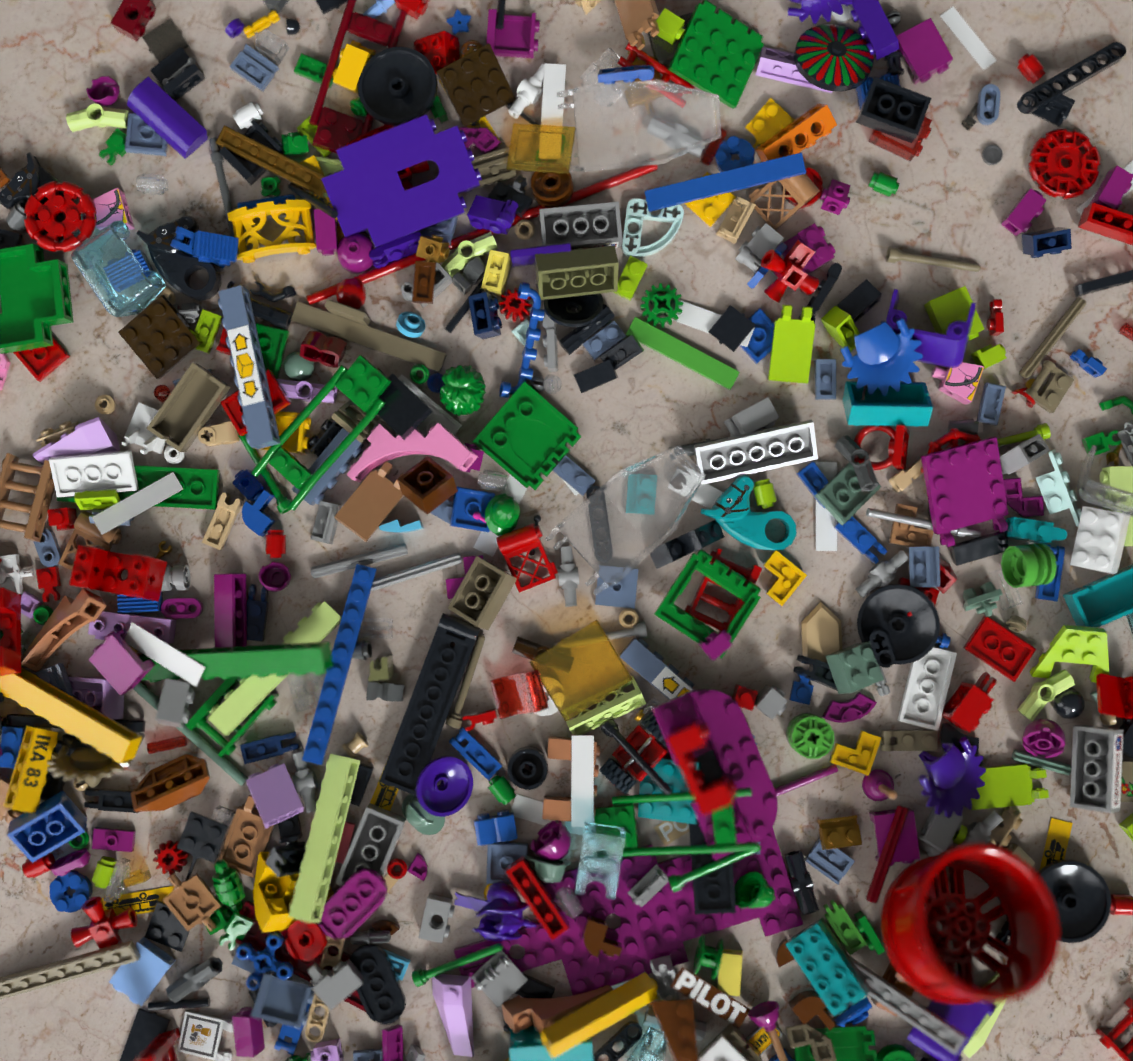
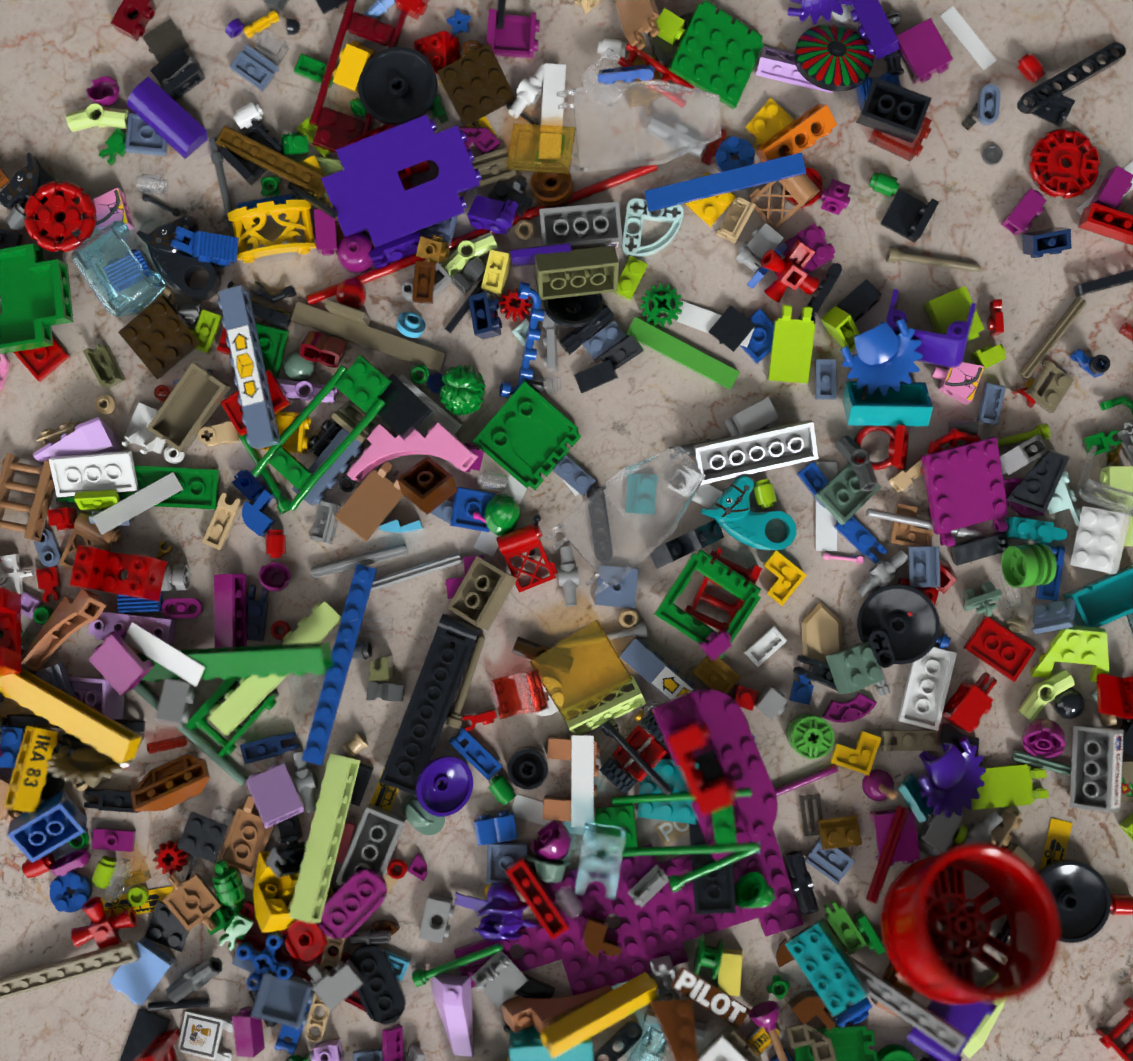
none -> olive hinge [83,344,126,389]
none -> lime tile [127,885,149,907]
none -> black hinge [142,194,181,217]
none -> red plate [270,620,291,640]
none -> black hinge [339,476,355,492]
none -> white brick [597,37,627,60]
none -> pearl gold plate [692,655,741,694]
none -> white plate [744,626,787,667]
none -> green plate [766,975,790,999]
none -> clear smoke tile [799,793,823,837]
none -> bright pink hinge [823,552,864,564]
none -> black bracket [880,190,939,243]
none -> teal plate [898,773,934,823]
none -> black wing [1006,450,1070,513]
none -> sand blue plate [1032,598,1076,634]
none -> black bush [1088,355,1110,374]

